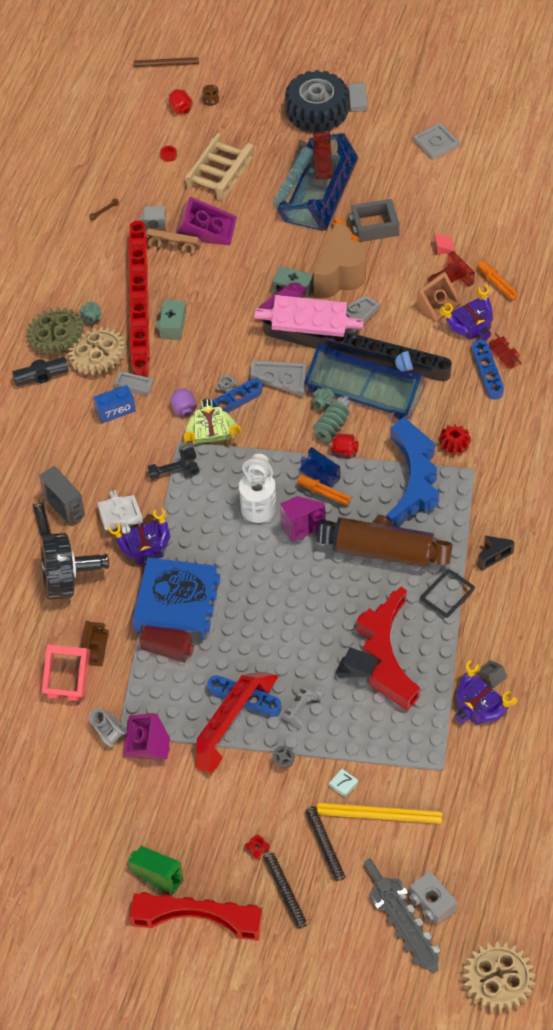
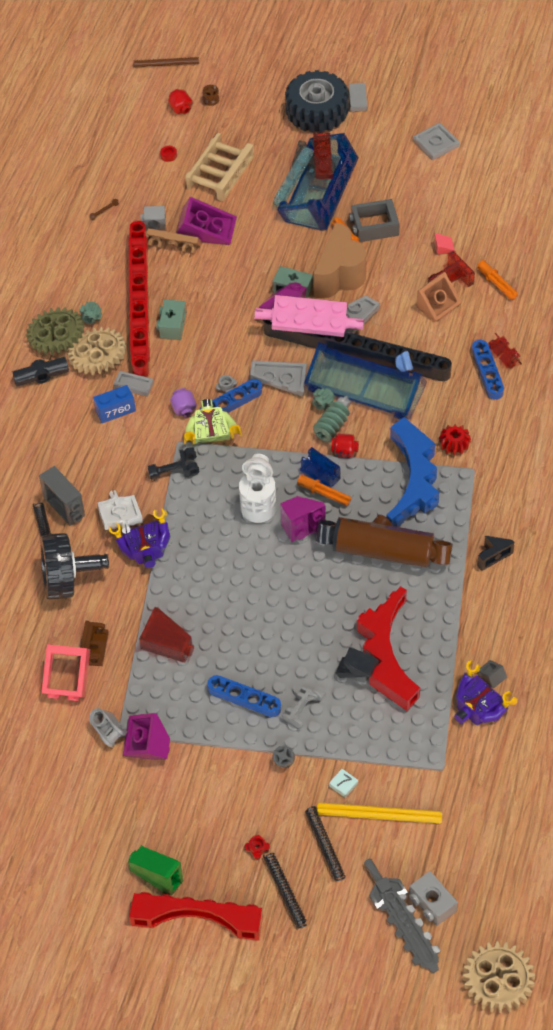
blue panel [132,557,221,640] -> none
red slope [196,672,278,774] -> none
black piece [420,569,475,617] -> none
dark purple torso [439,285,493,340] -> none

